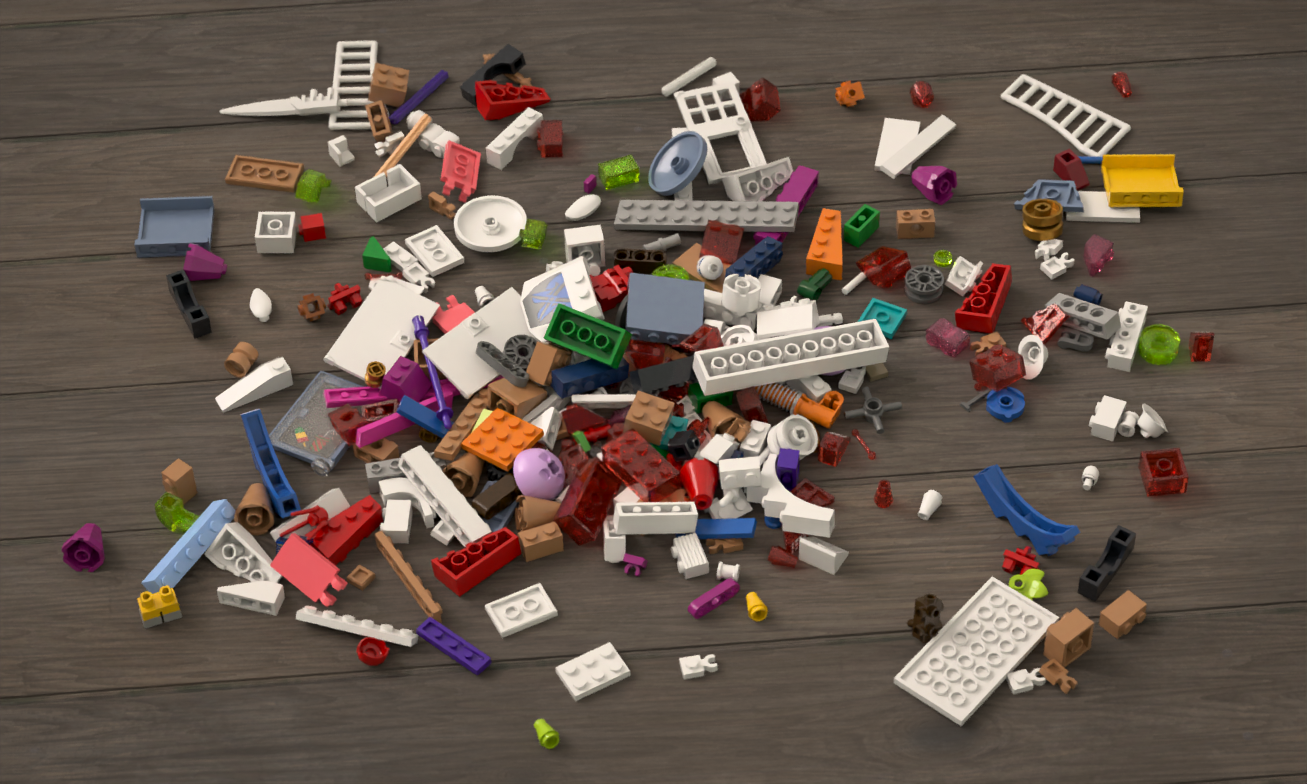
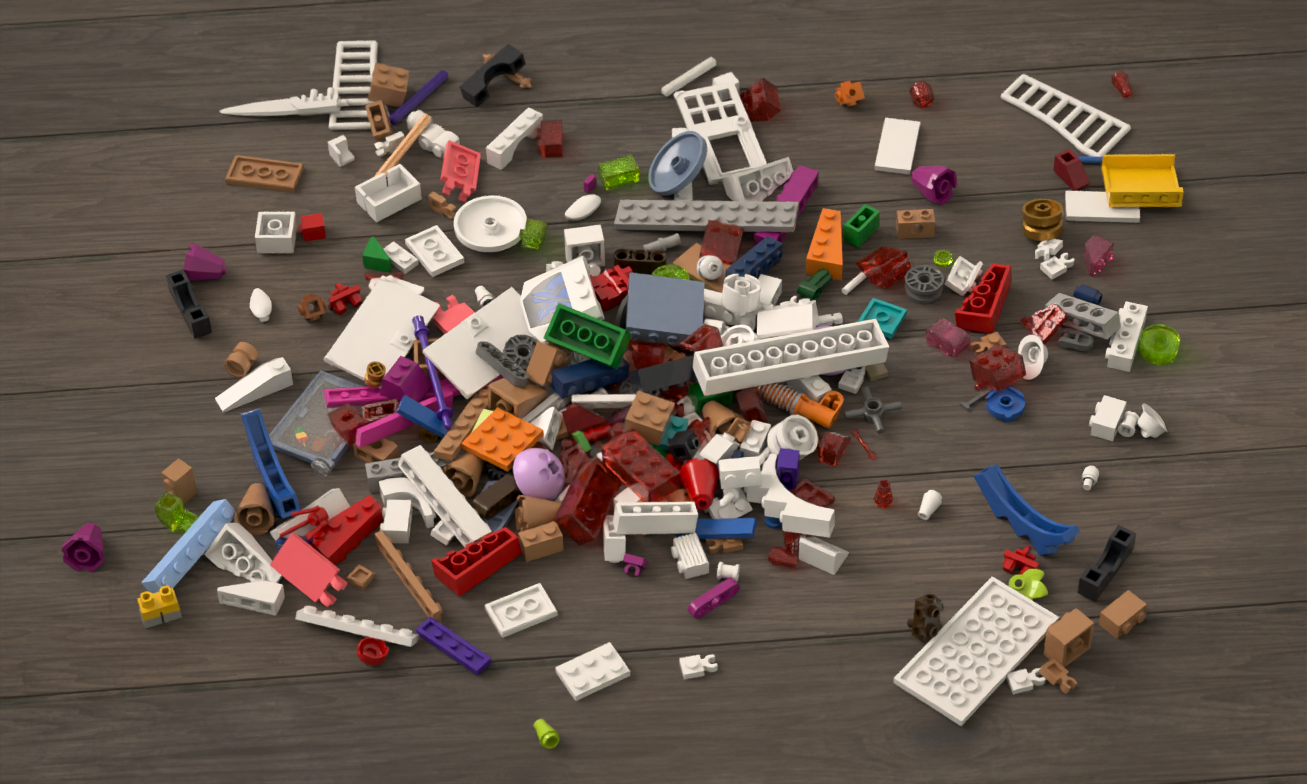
sand blue panel [135,196,215,258] -> none
clear neon green brick [295,169,332,202] -> none
white plate [402,262,435,293] -> none
red wedge [475,80,551,120] -> none
yellow cone [746,592,768,621] -> none
white tile [880,115,956,179] -> none
sand blue wing [1014,180,1084,212] -> none
clear red brick [1138,448,1189,497] -> none
clear red slope [1189,332,1215,362] -> none

